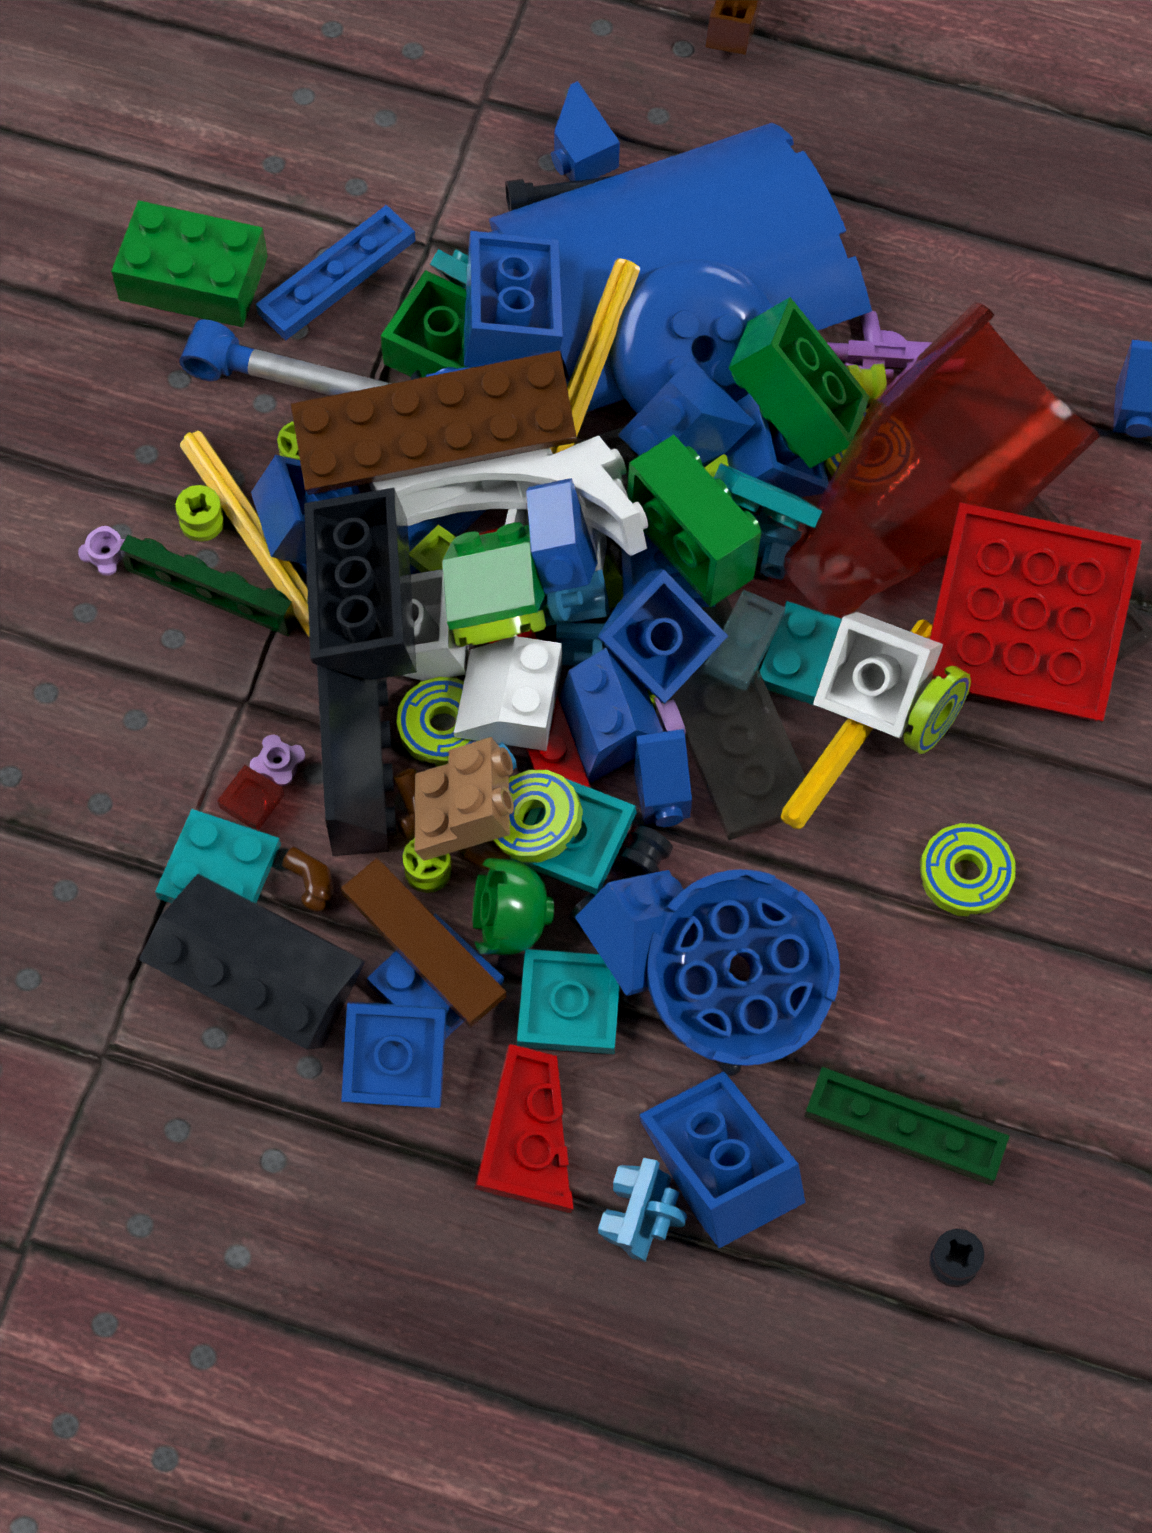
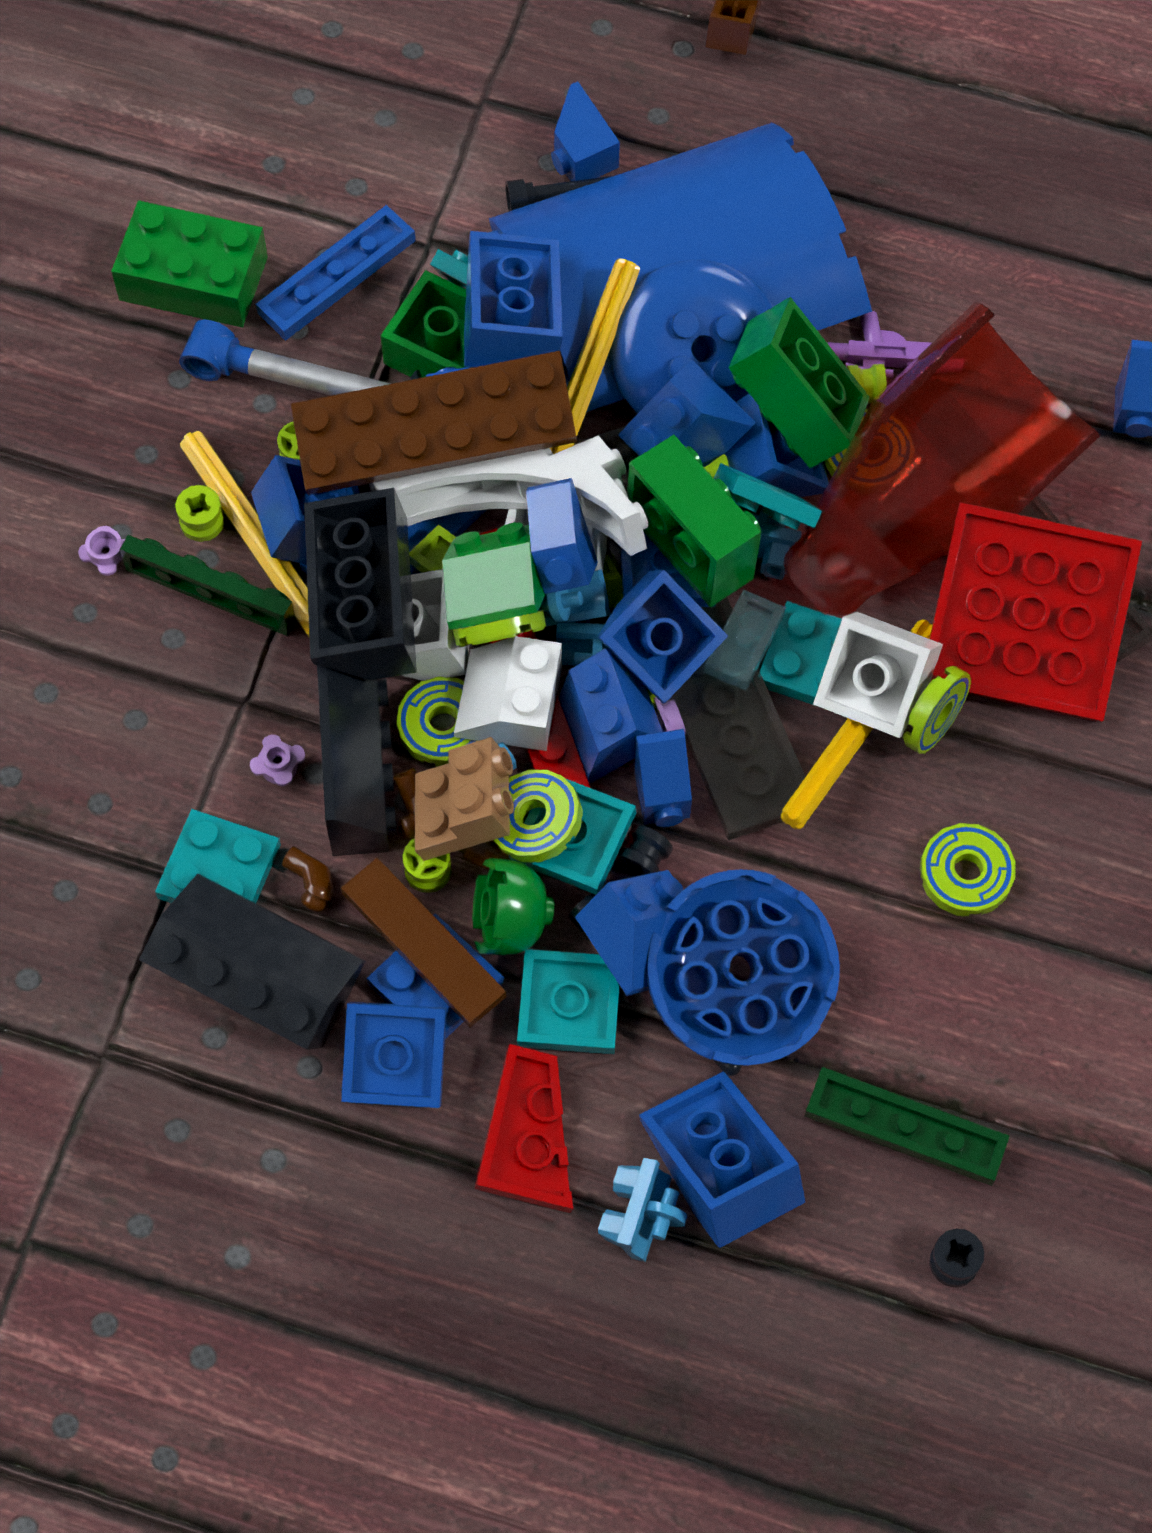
clear red plate [217,765,285,831] -> none

